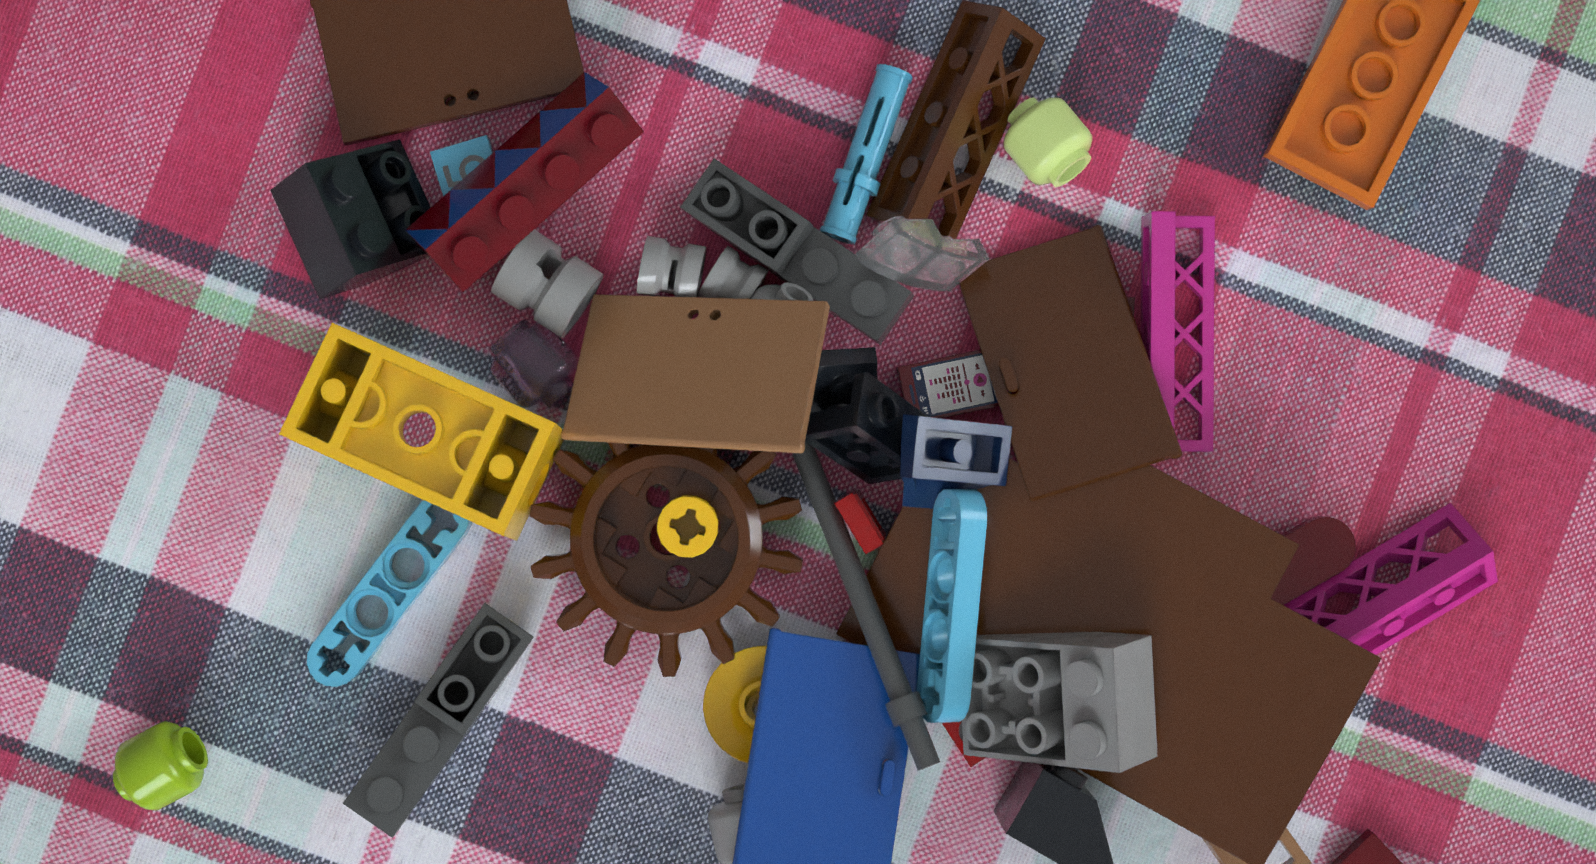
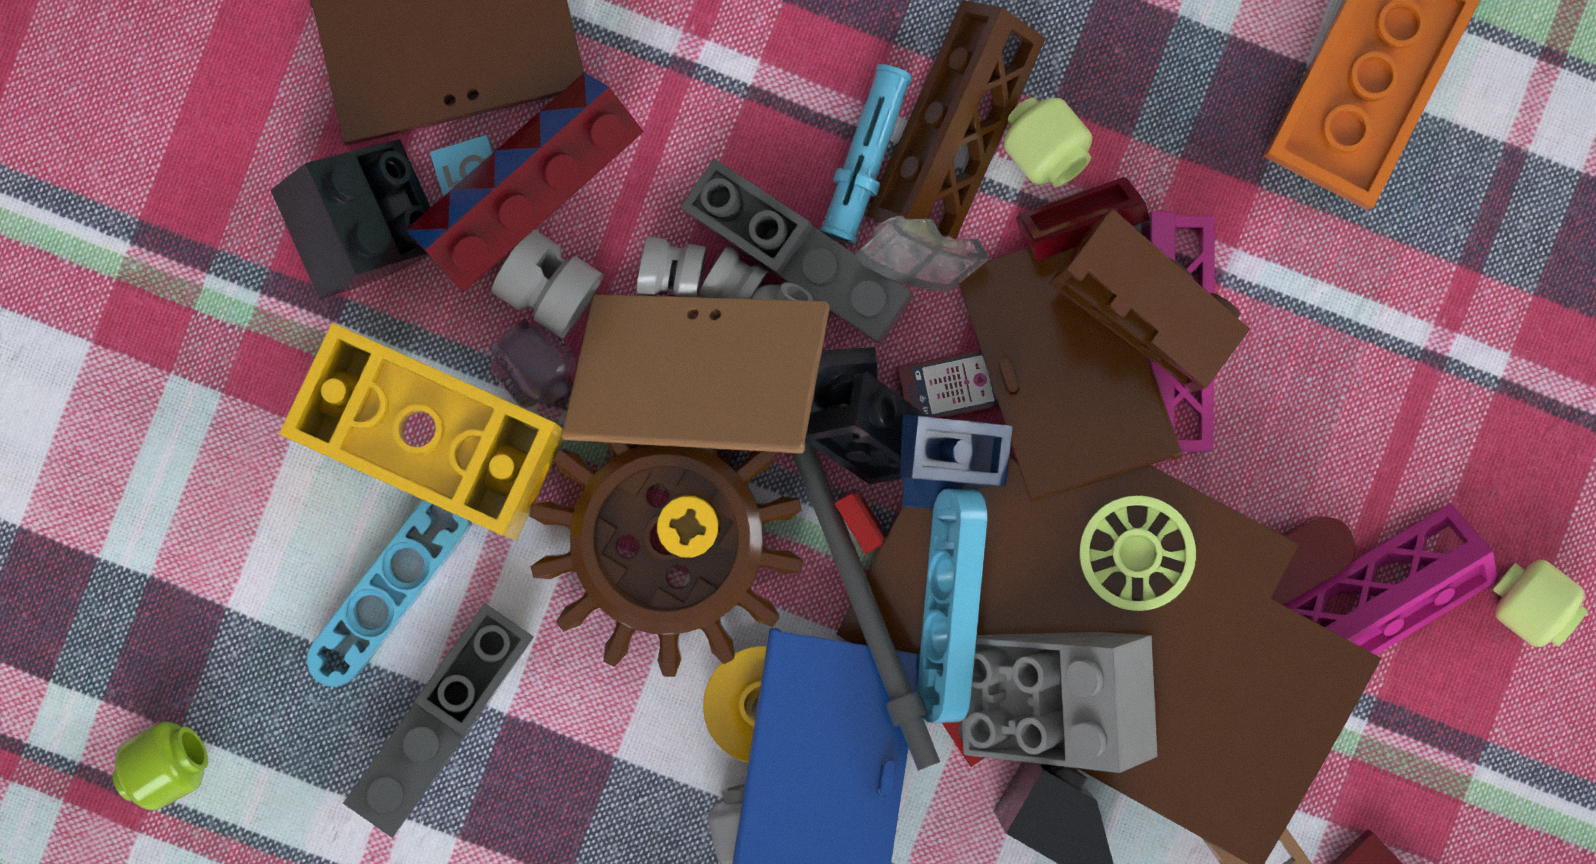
none -> dark red tile [1016,177,1150,261]
none -> reddish brown wedge [1049,208,1250,392]
none -> yellowish green wheel [1080,496,1196,611]
none -> yellowish green head [1493,559,1588,647]

